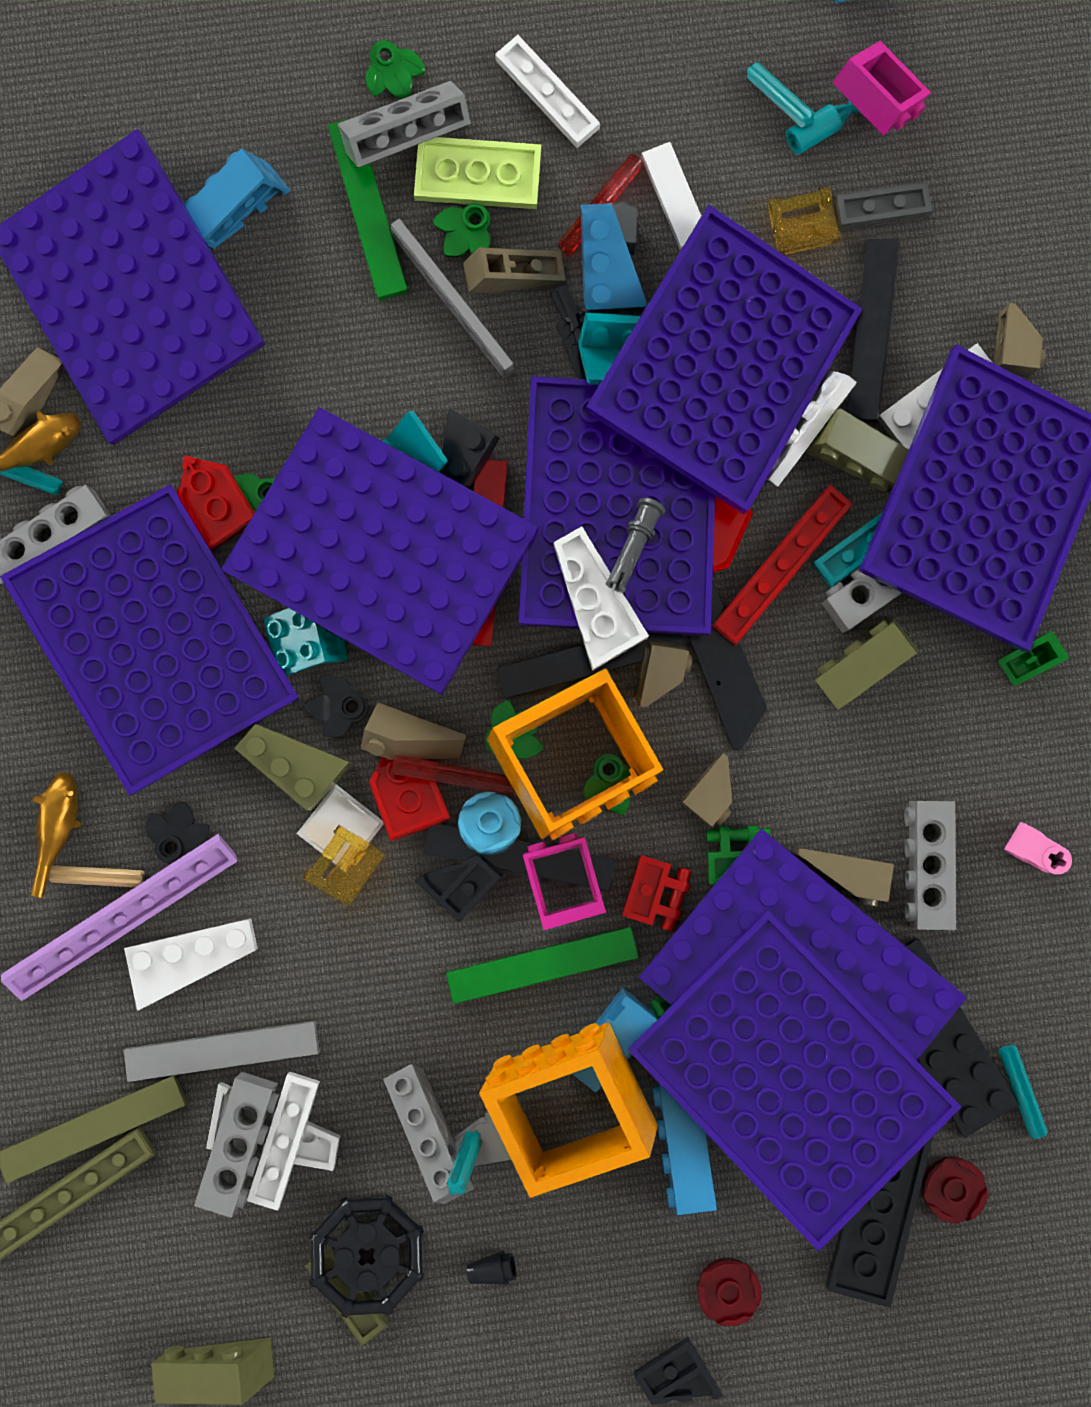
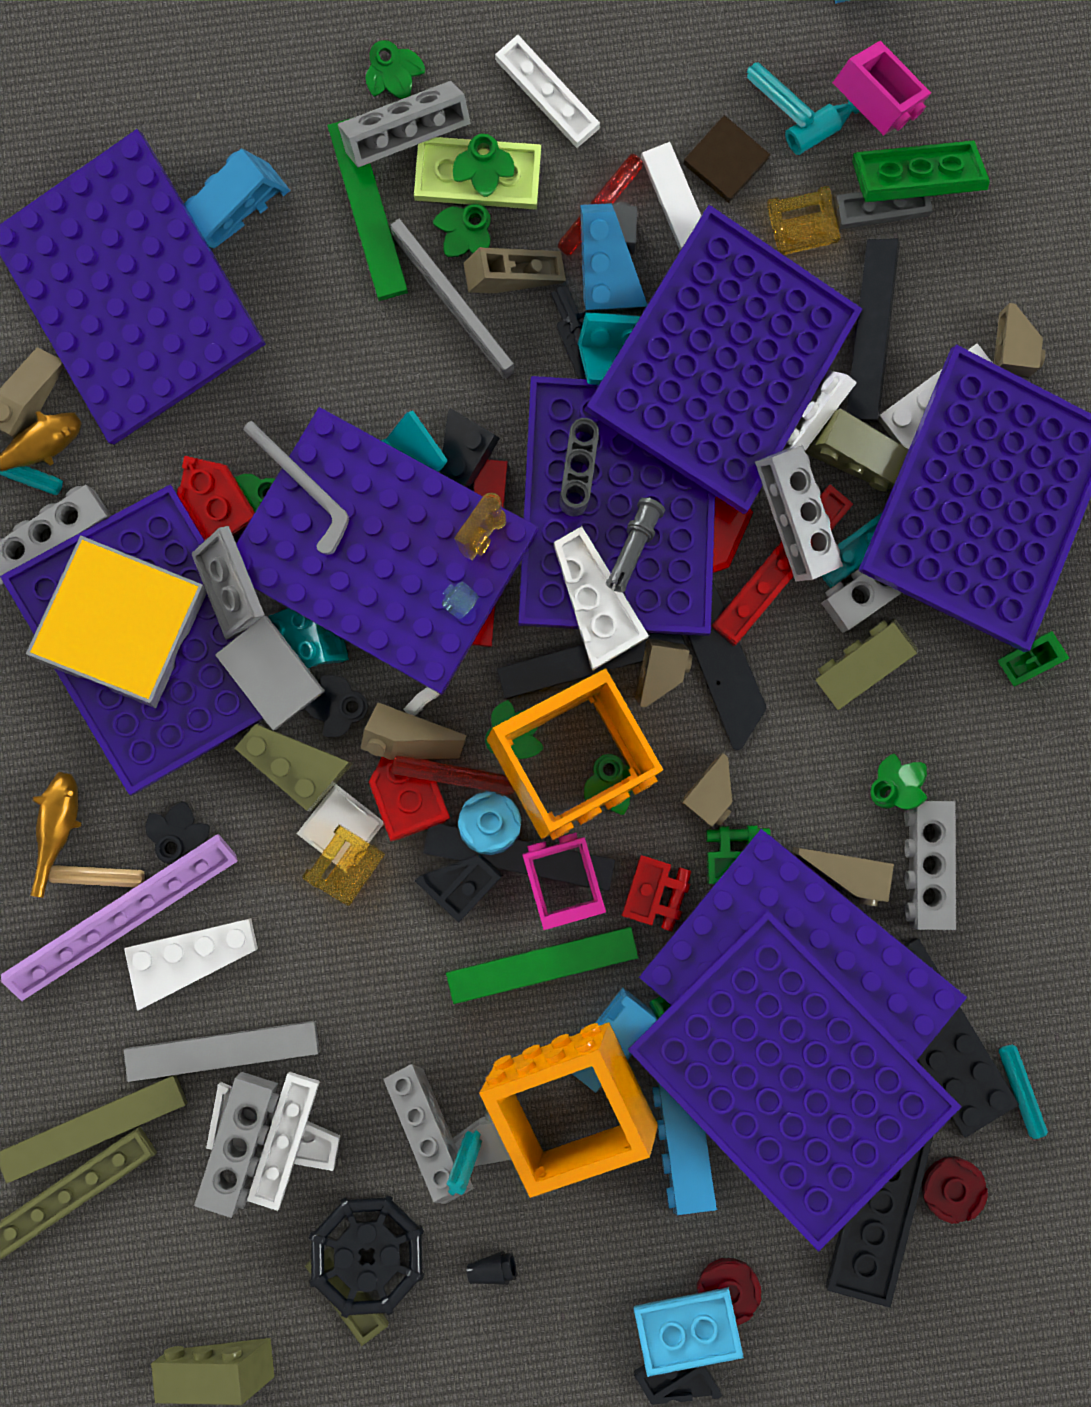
bright pink piece [1004,822,1072,874] -> none
none -> yellow tile [26,535,207,708]
none -> light grey tile [192,526,264,640]
none -> light grey tile [215,616,325,731]
none -> light grey piece [243,421,349,555]
none -> white tile [403,687,440,716]
none -> clear light blue piece [442,582,478,619]
none -> green plate [453,134,514,197]
none -> clear yellow plate [454,493,506,561]
none -> dark grey beam [560,418,599,516]
none -> medium azure tile [634,1287,744,1377]
none -> dark brown tile [683,115,770,203]
none -> light grey brick [755,445,843,582]
none -> green tile [852,140,990,202]
none -> green plate [871,753,927,810]

